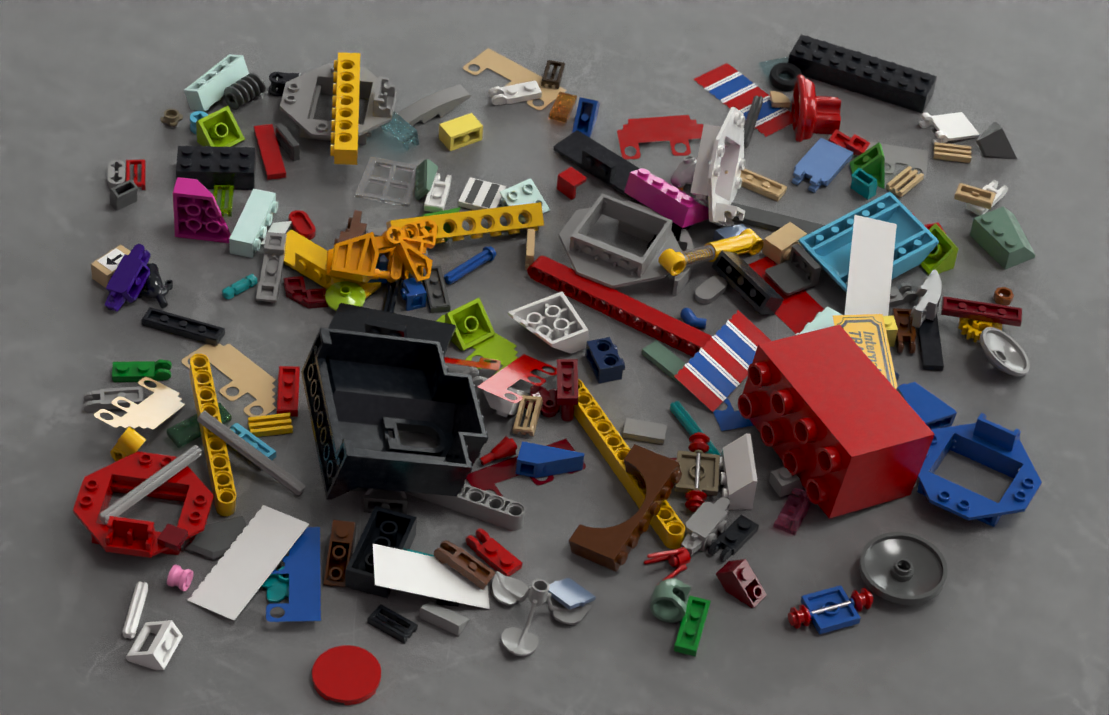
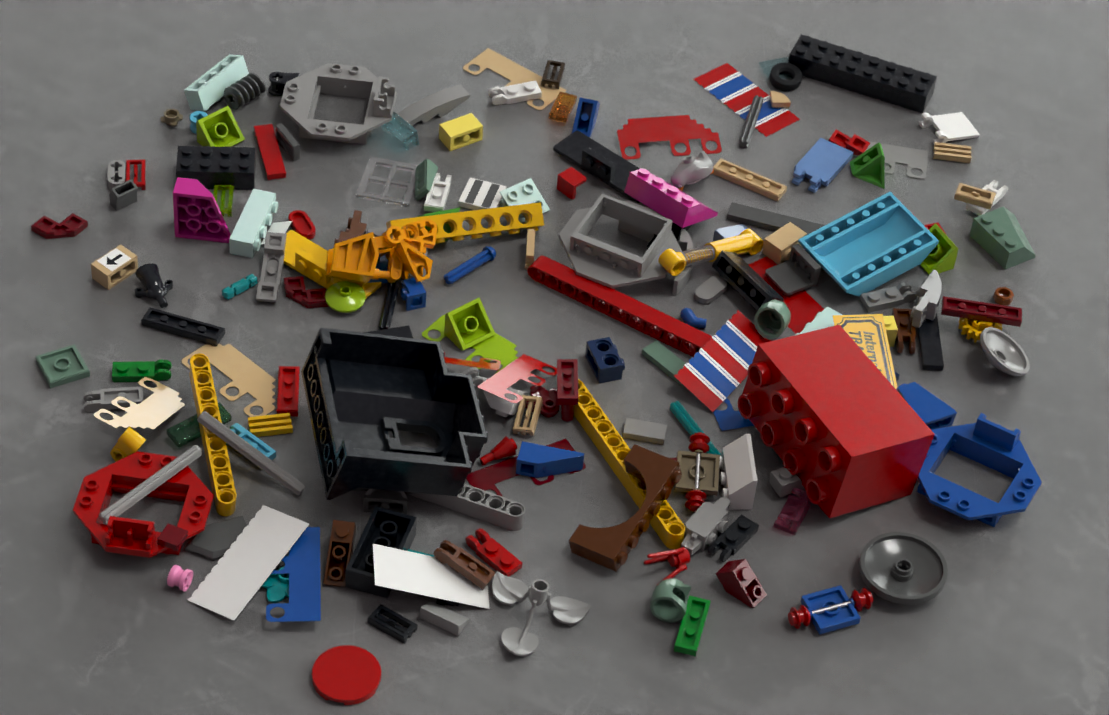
dark purple hinge [105,243,151,312] -> none
white axle [122,582,148,639] -> none
white tile [126,620,183,670] -> none
black bracket [328,303,456,354] -> none
yellow brick [330,52,360,165] -> none
dark grey tile [423,266,451,313] -> none
white wedge [508,291,589,354] -> none
sand blue piece [548,578,596,610] -> none
white hinge [690,107,746,227] -> none
red piece [791,74,841,142] -> none
white sticker [845,215,897,316] -> none
teal piece [850,168,877,200] -> none
tan tile [886,166,924,198] -> none
dark grey slope [976,122,1017,159] -> none
none -> dark red tile [31,213,88,239]
none -> sand green tile [35,344,90,389]
none -> sand green piece [754,299,791,340]

